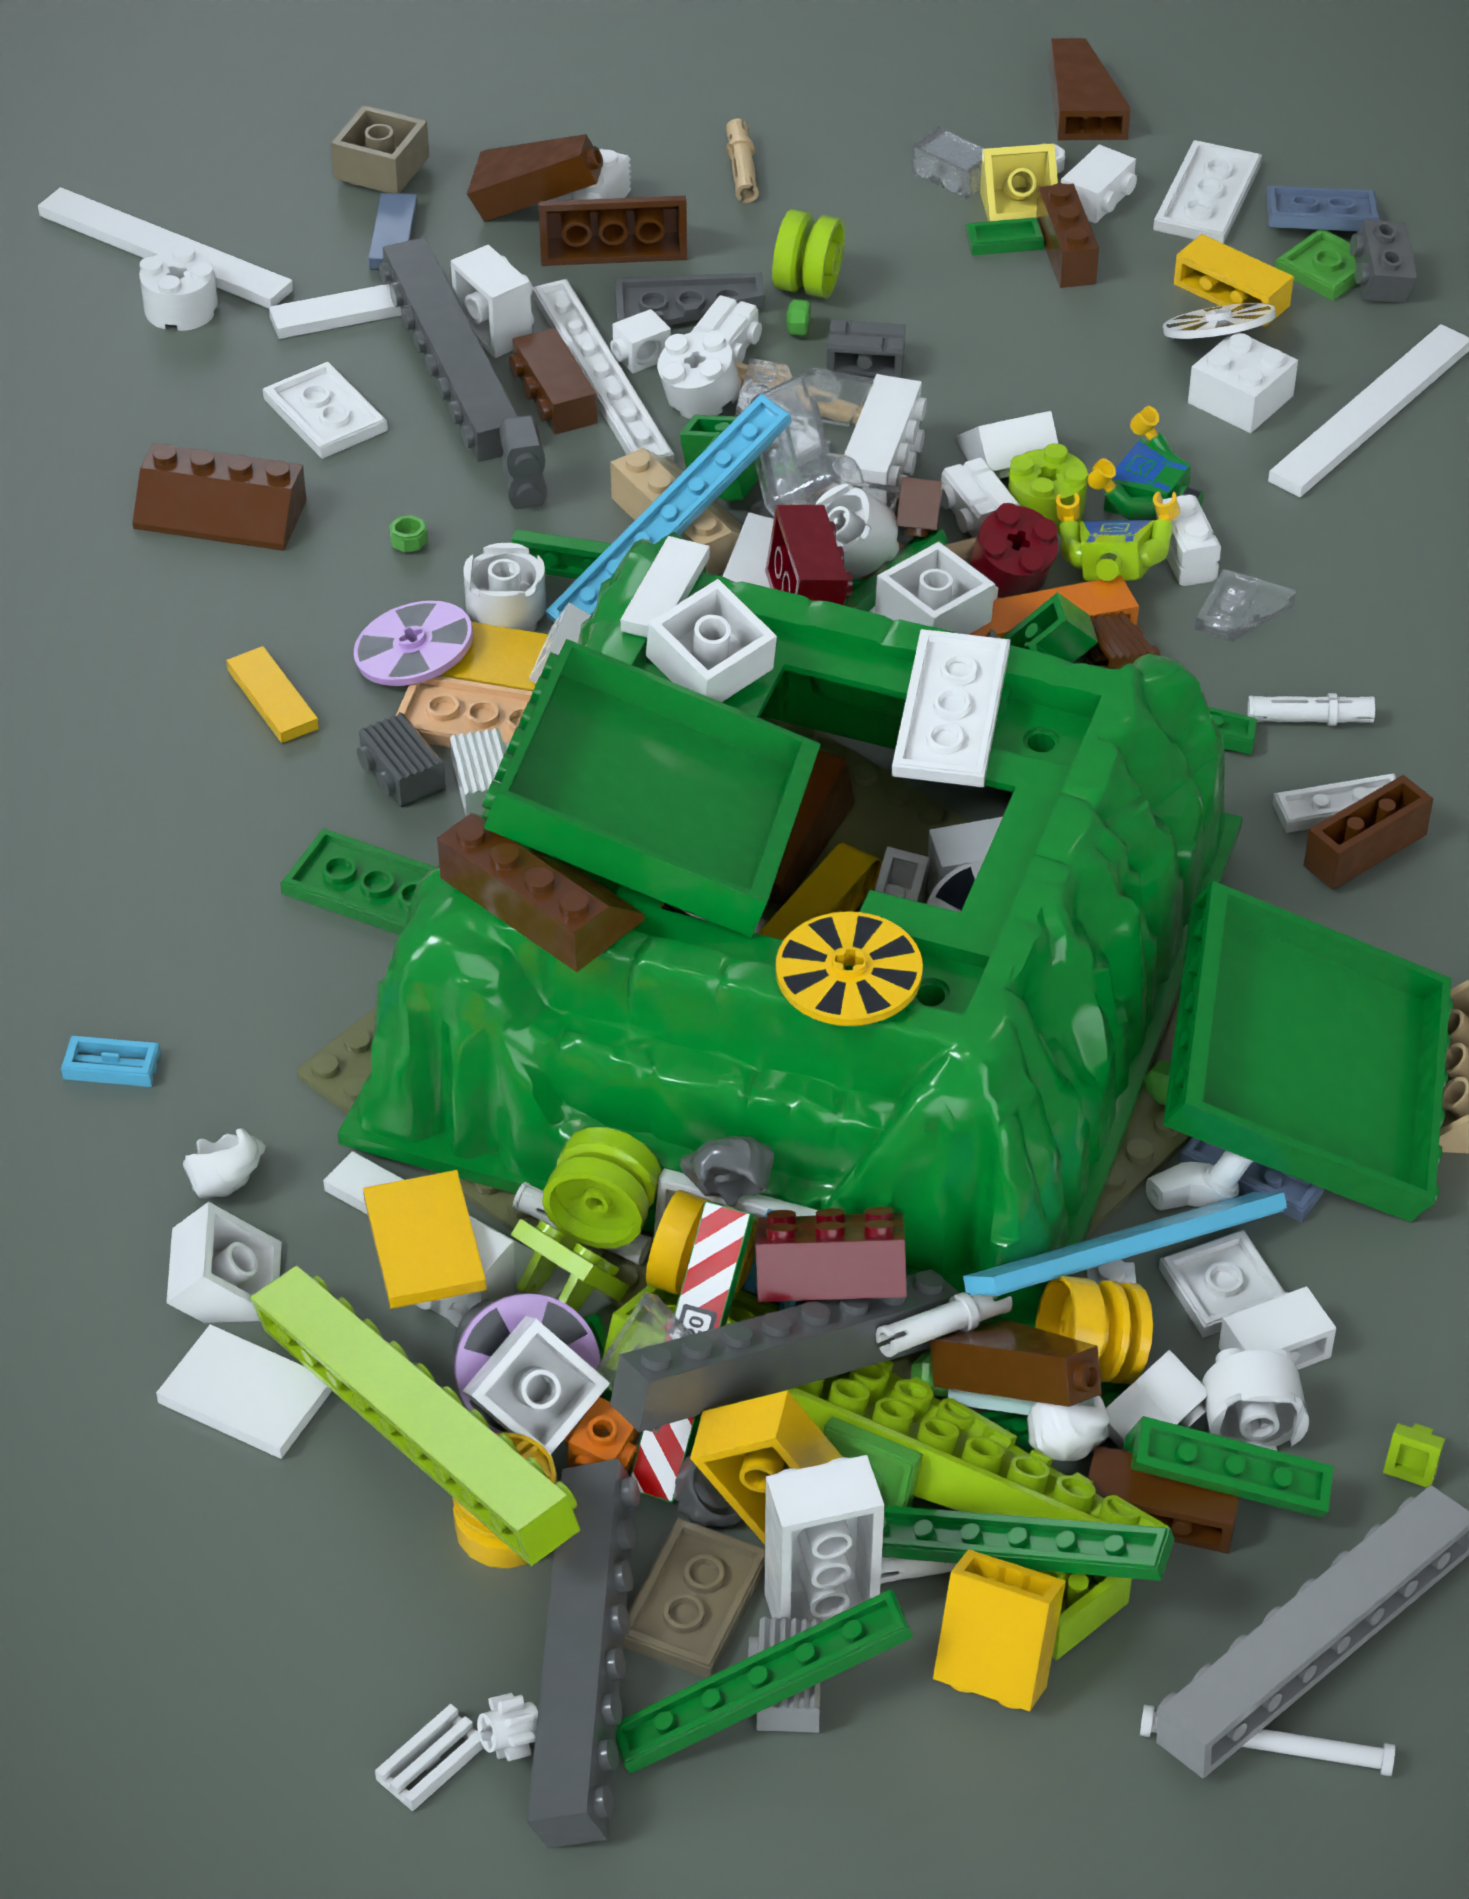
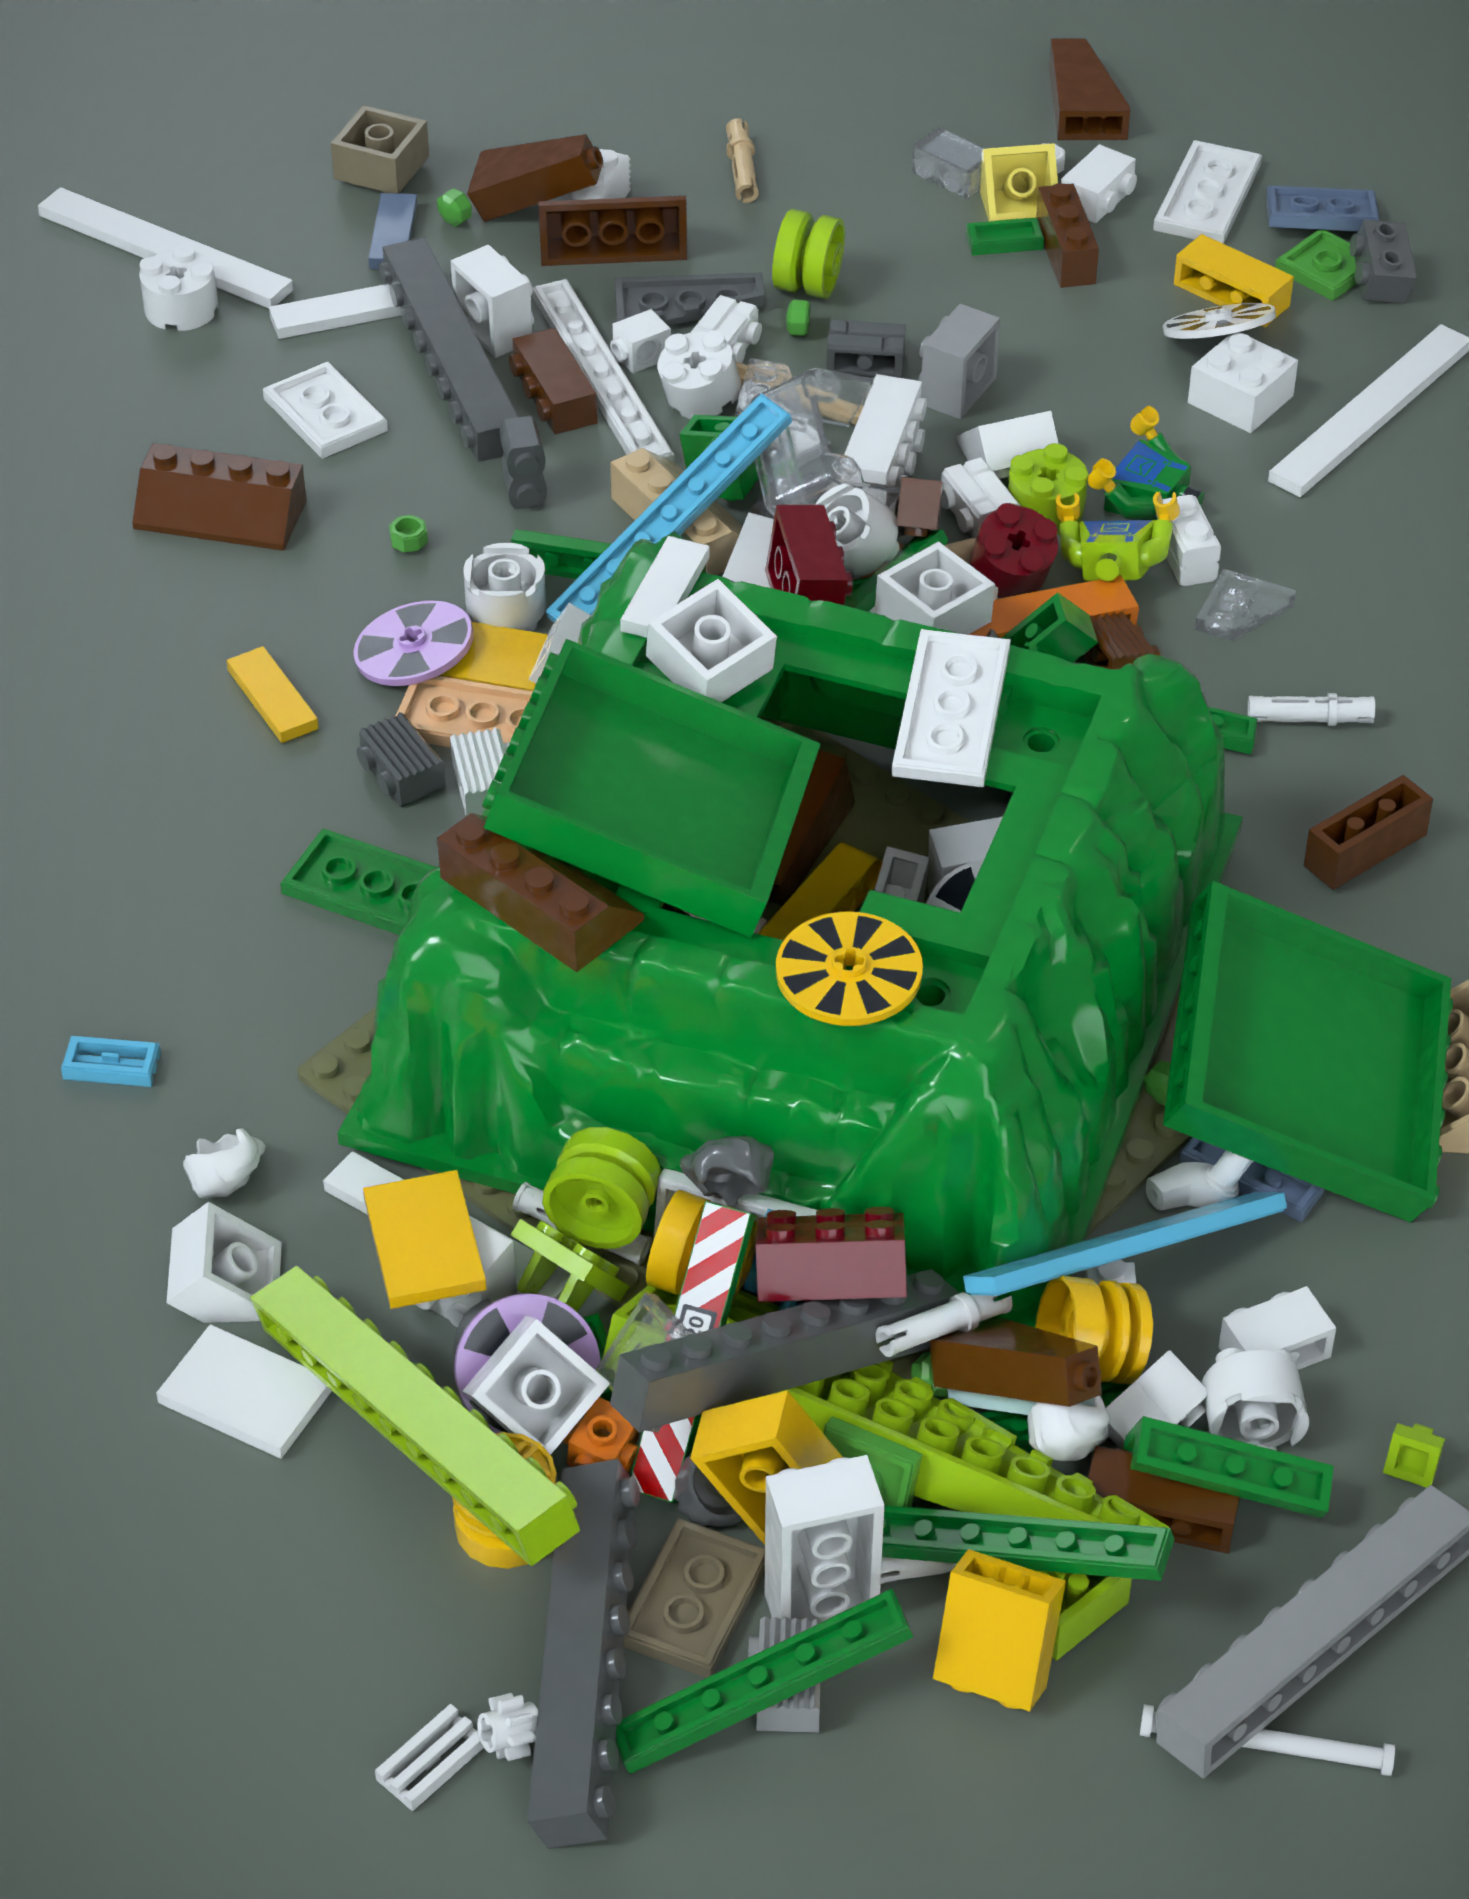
white tile [1159,1230,1285,1338] -> none
white tile [1272,773,1396,833] -> none
none -> bright green tile [437,188,472,227]
none -> light grey brick [918,304,1000,419]

